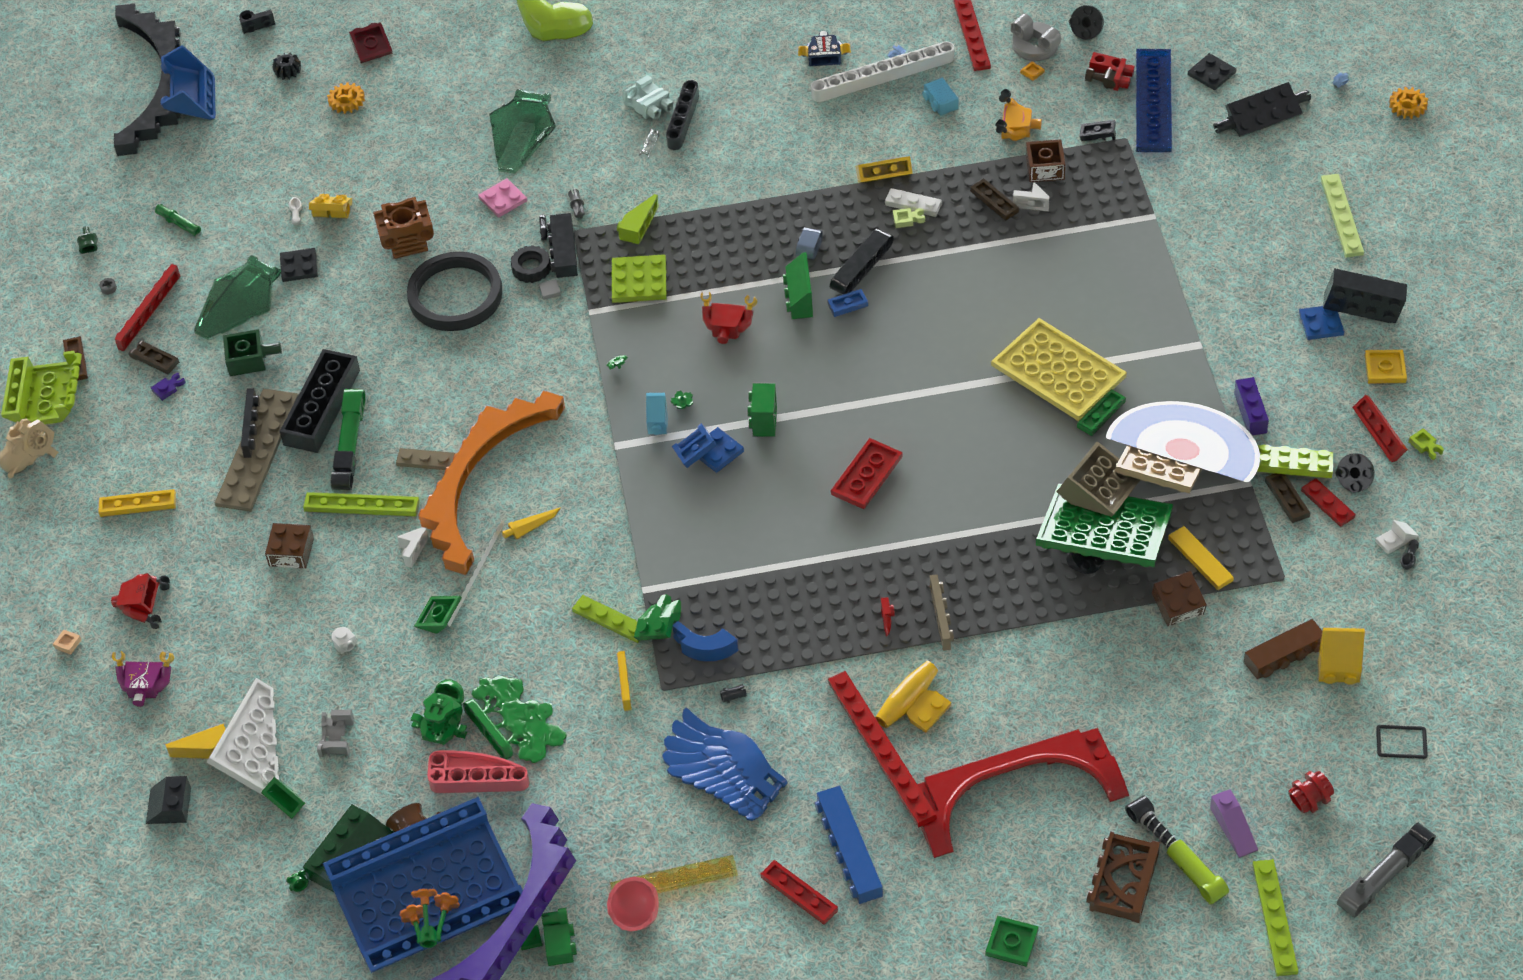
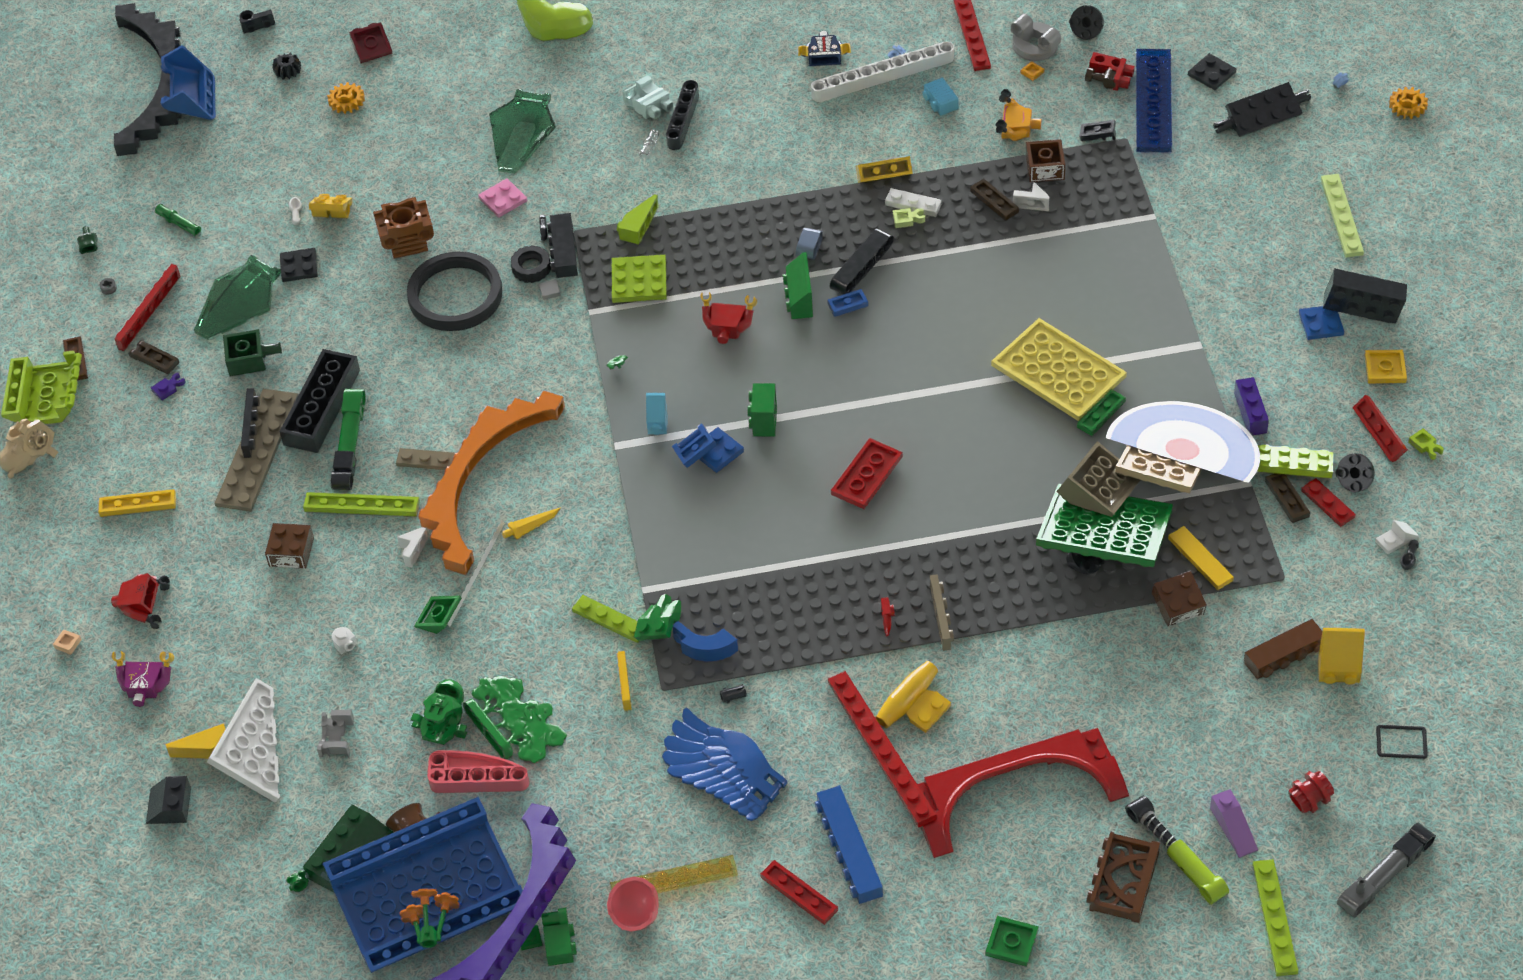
green slope [261,777,306,819] -> none
dark grey axle [568,189,585,219] -> none
green plant [671,390,693,409] -> none

